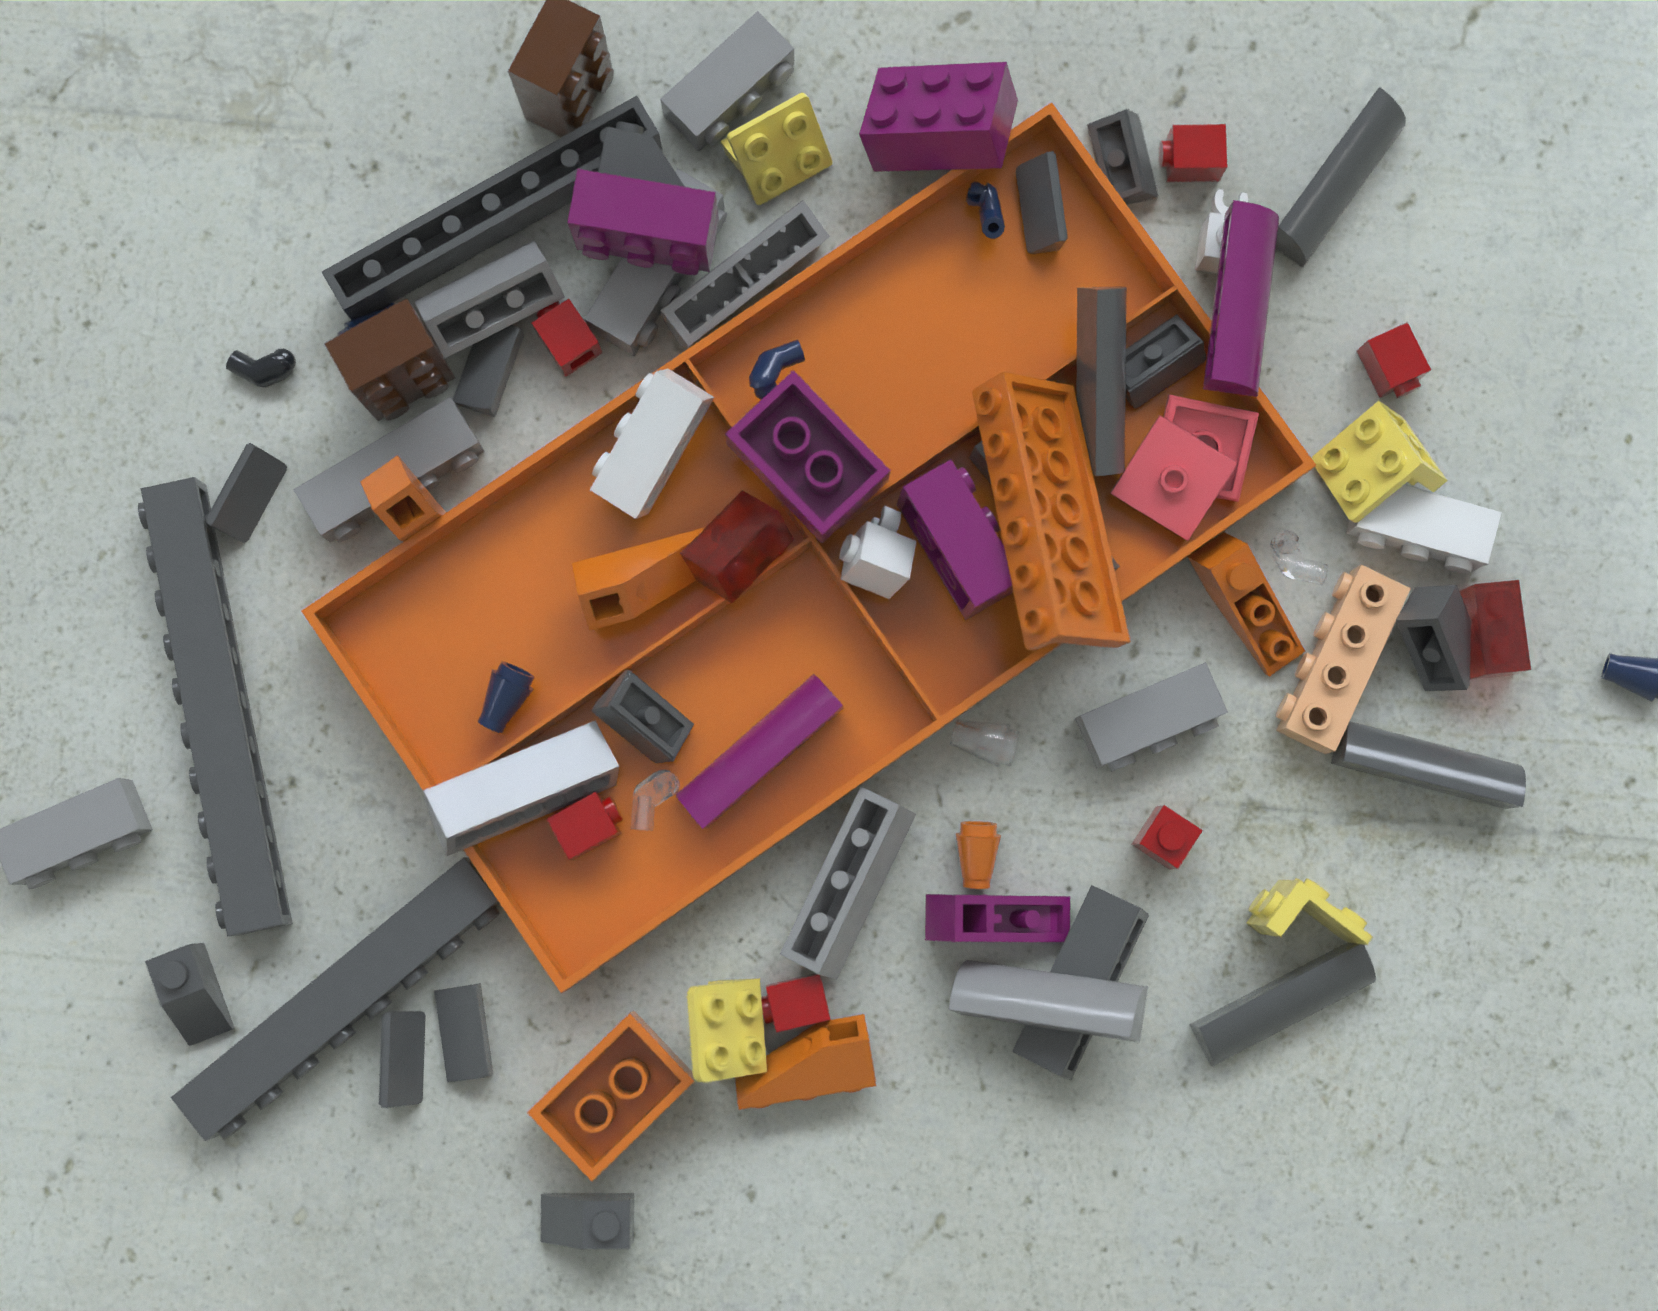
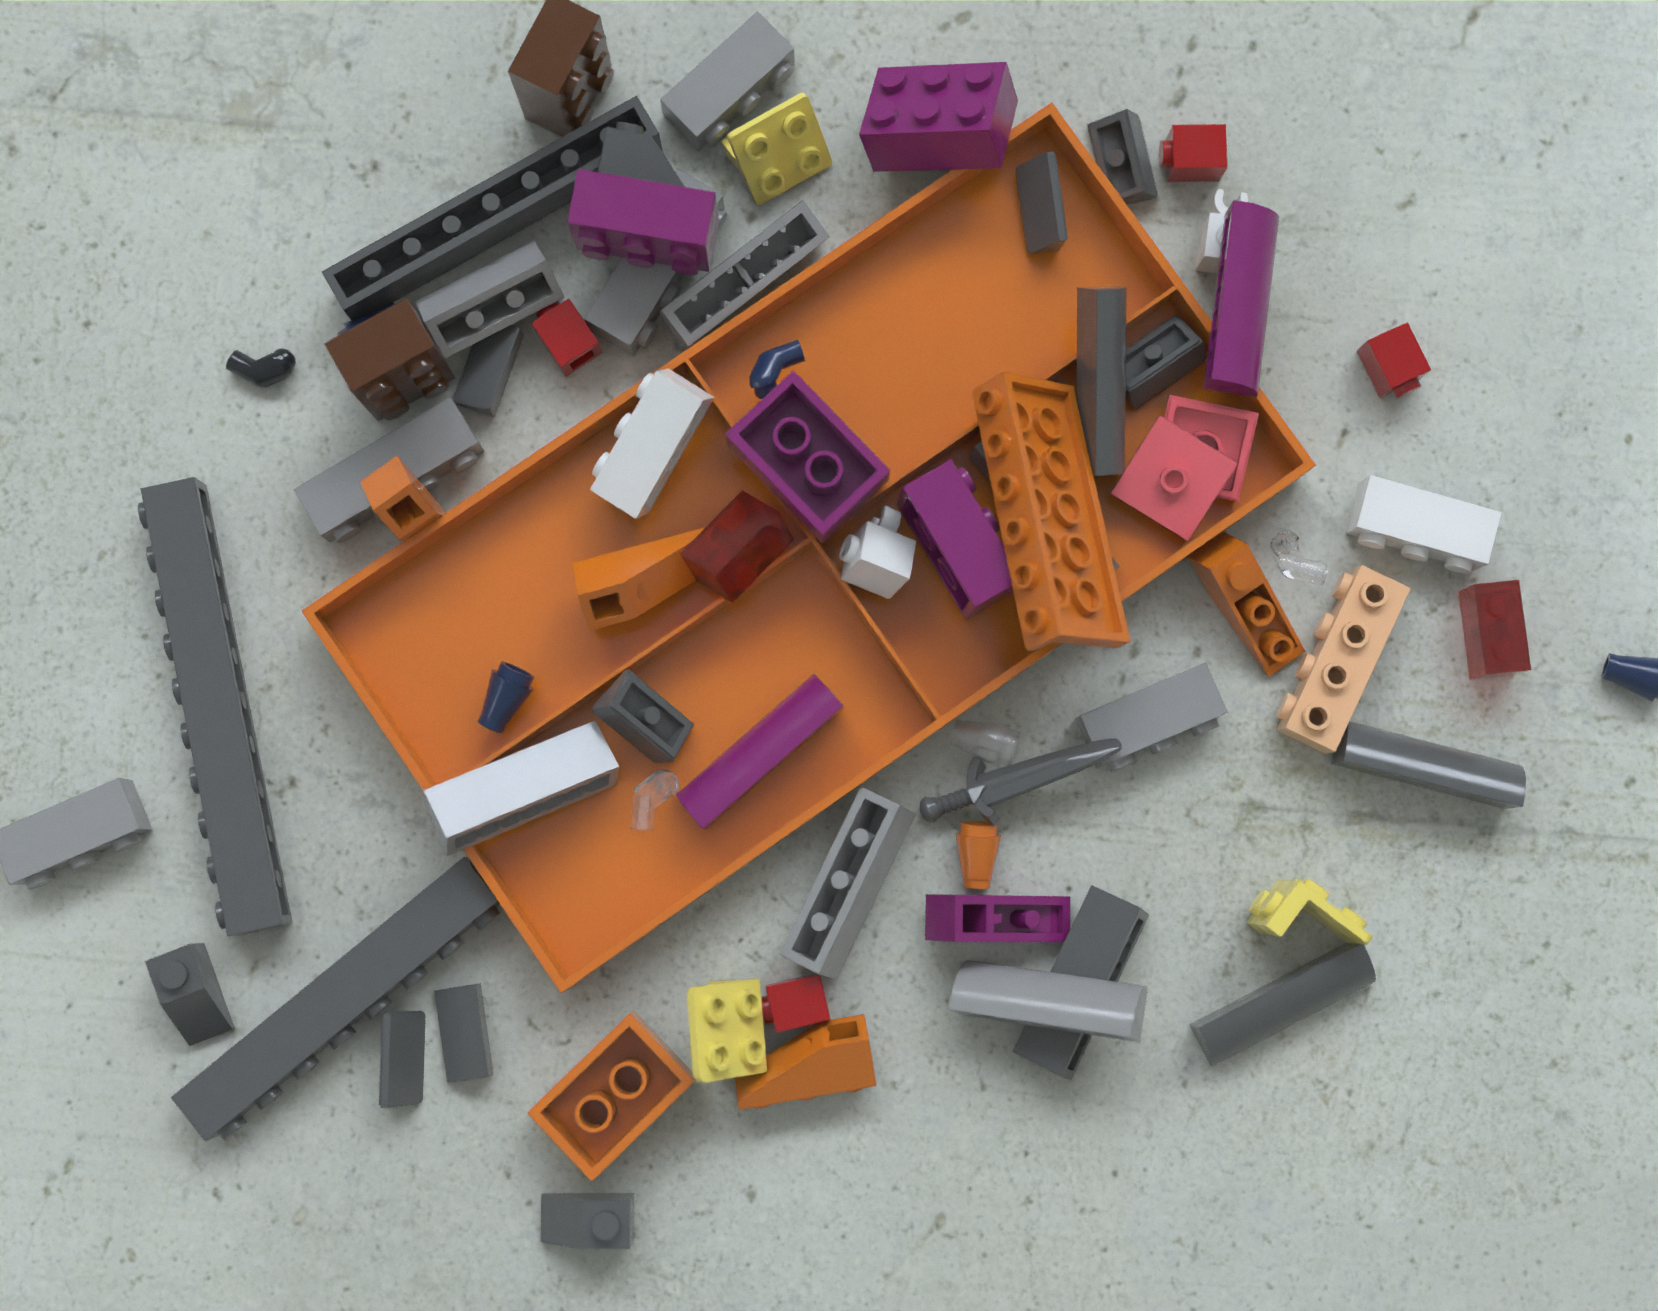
dark grey slope [205,443,287,543] -> none
red brick [547,792,623,860] -> none
dark blue arm [966,181,1005,239] -> none
red brick [1131,805,1203,870] -> none
dark grey brick [1276,87,1406,268] -> none
light yellow bracket [1312,401,1448,523] -> none
dark grey slope [1396,585,1471,691] -> none
none -> dark grey sword [919,738,1122,826]

